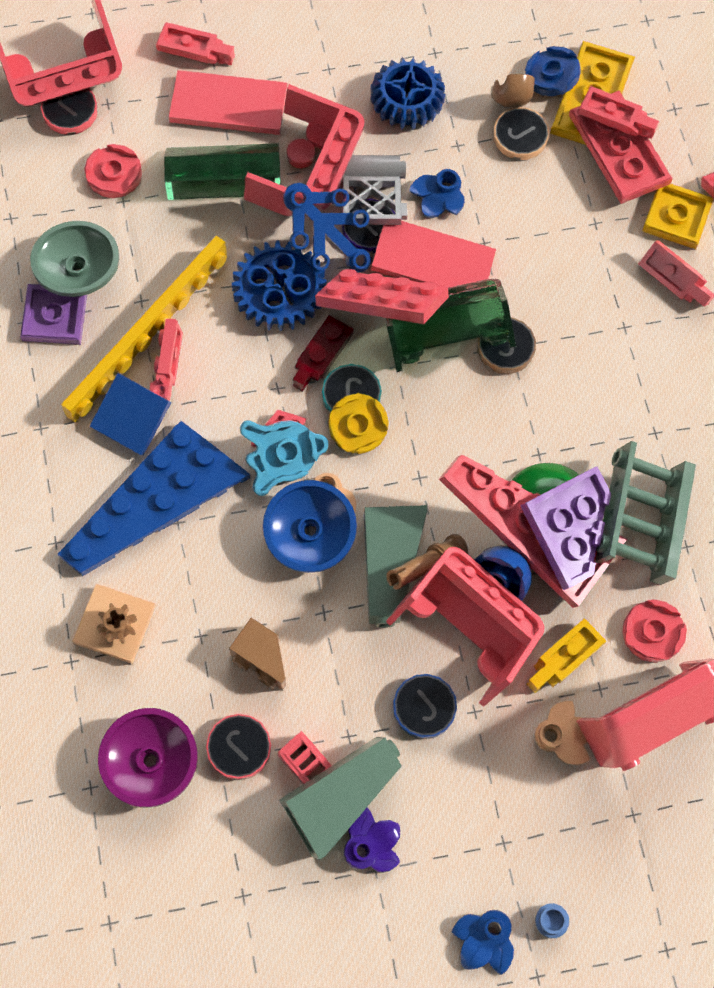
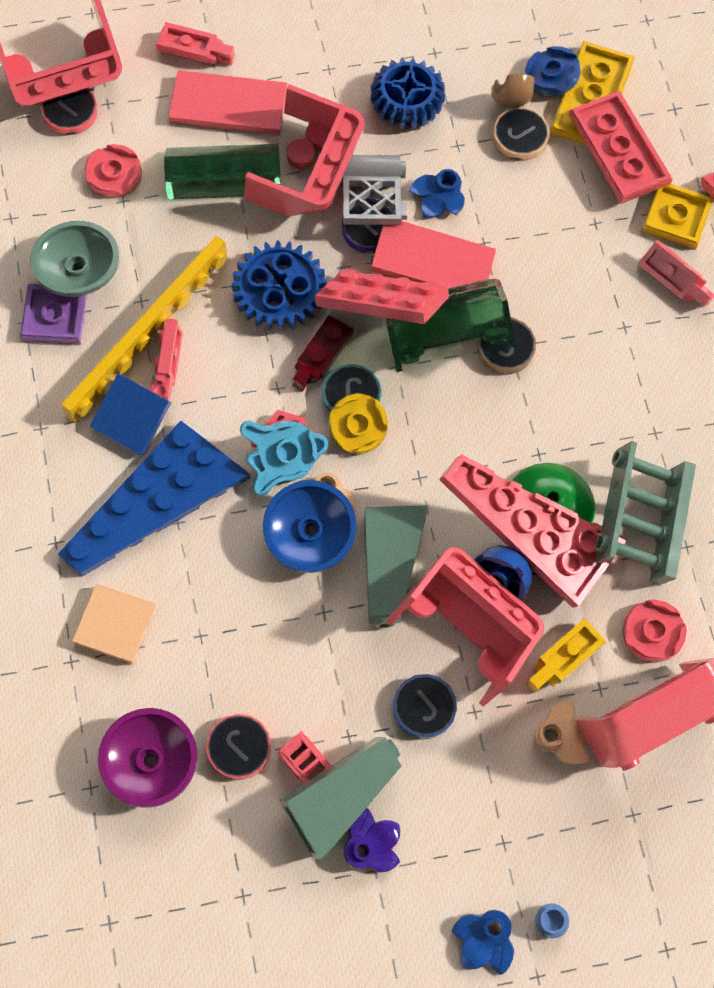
medium nougat gear [97,603,137,644] -> none
medium nougat slope [229,617,286,690] -> none
blue plant [283,183,371,272] -> none
medium nougat pin [387,534,468,590] -> none
plate [520,466,611,591] -> none
coral hinge [578,87,659,139] -> none

